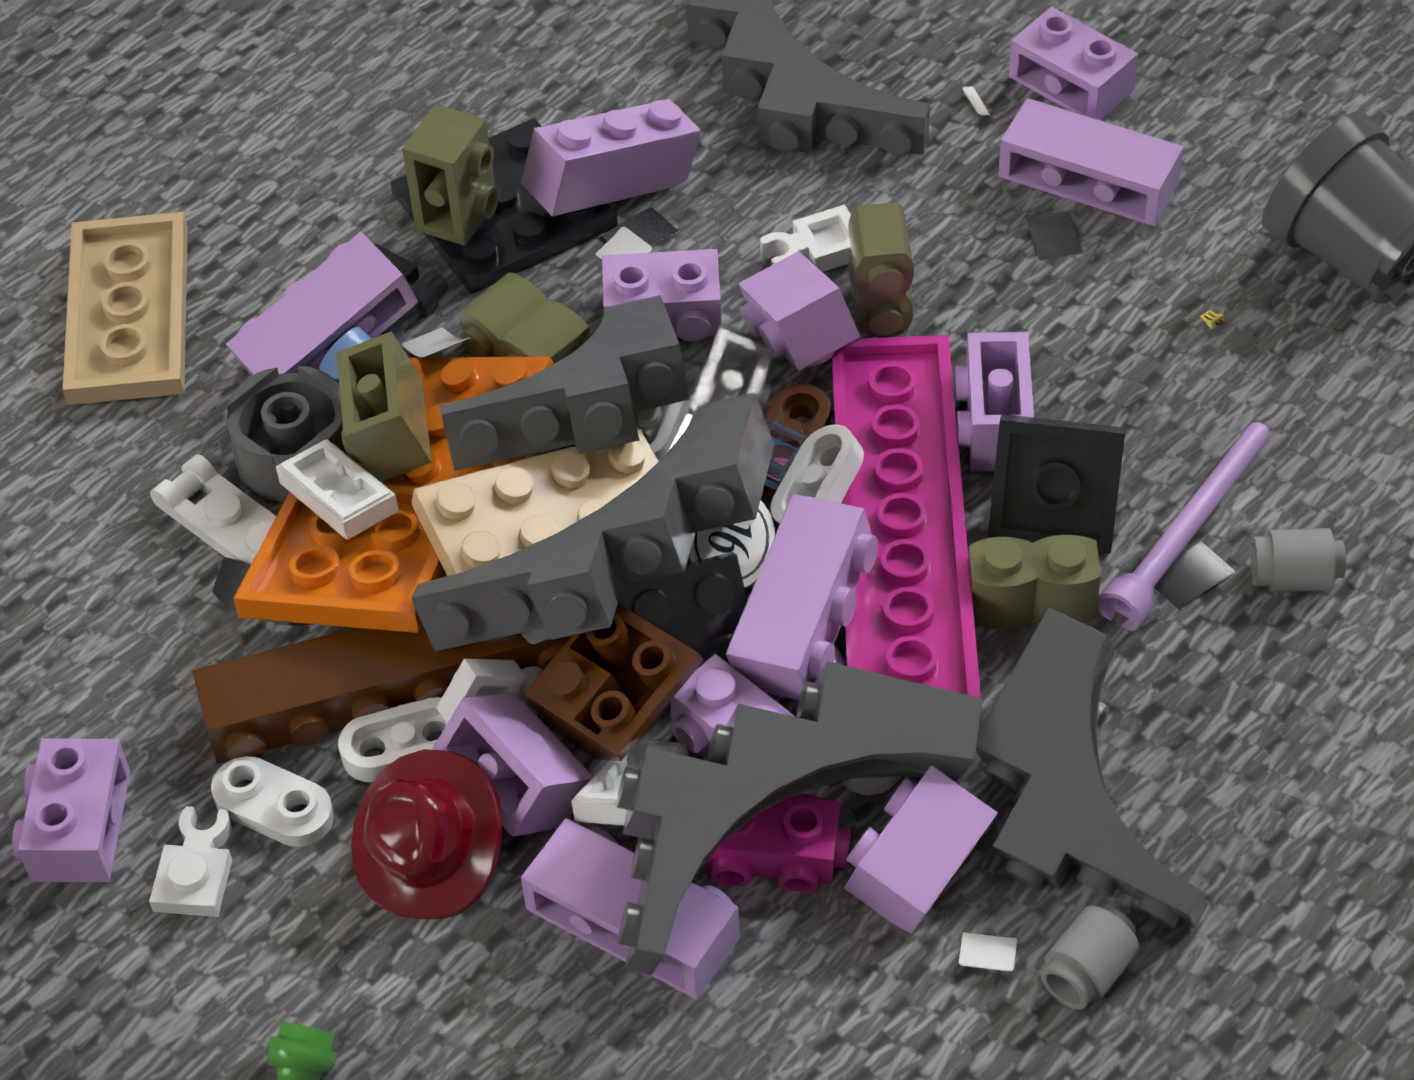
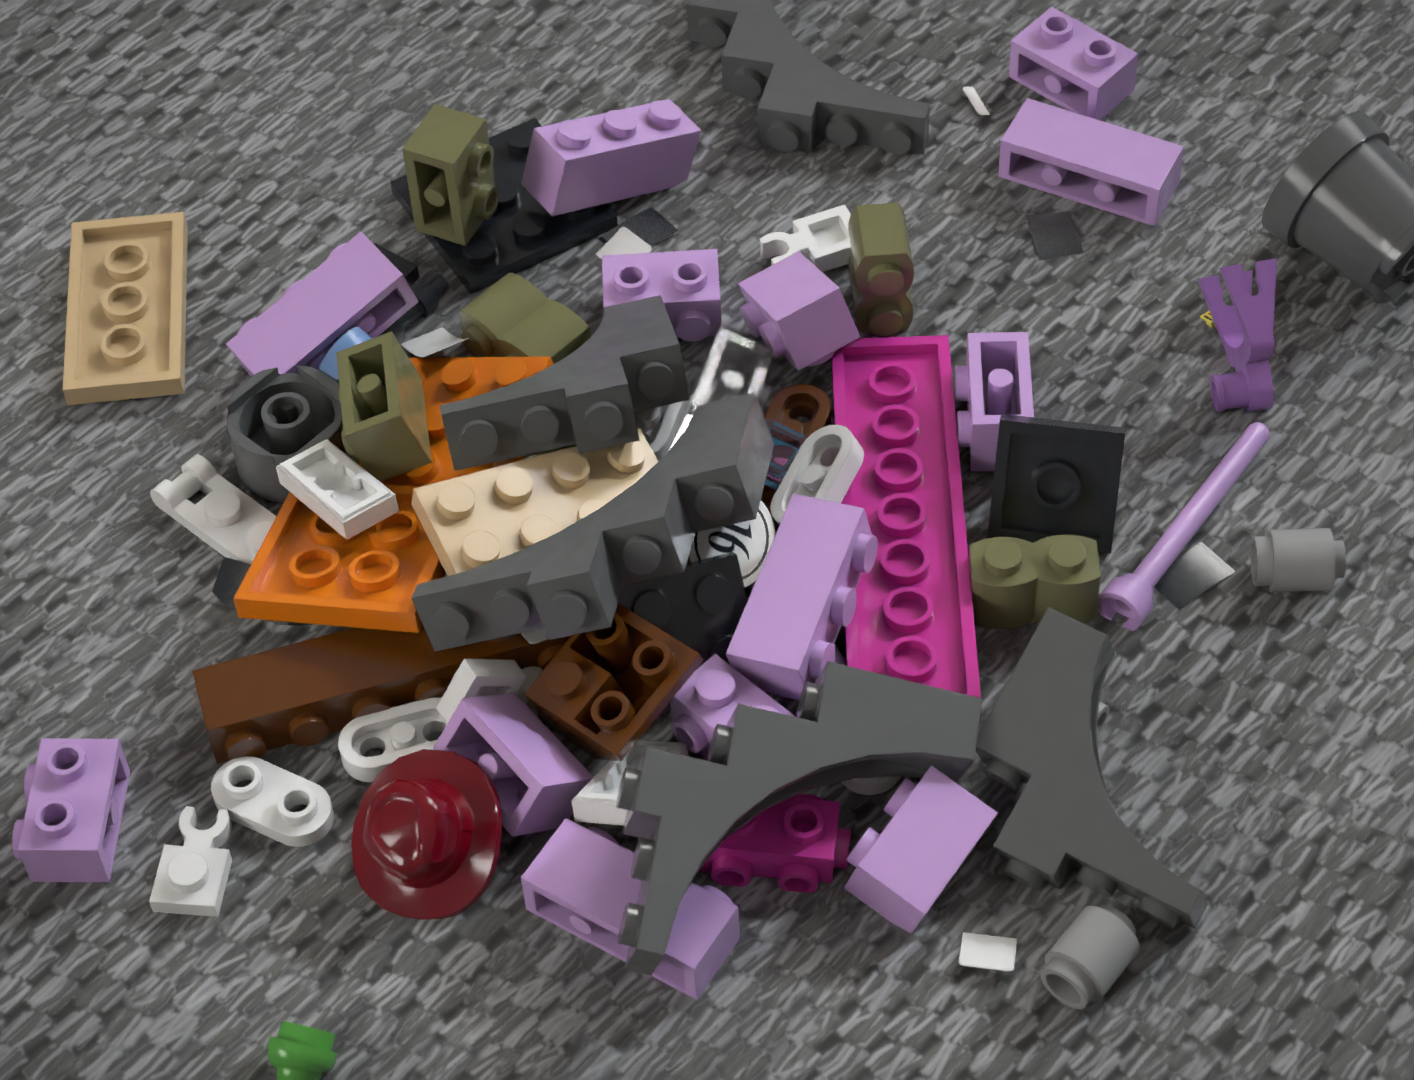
none -> medium lavender piece [1197,258,1277,412]

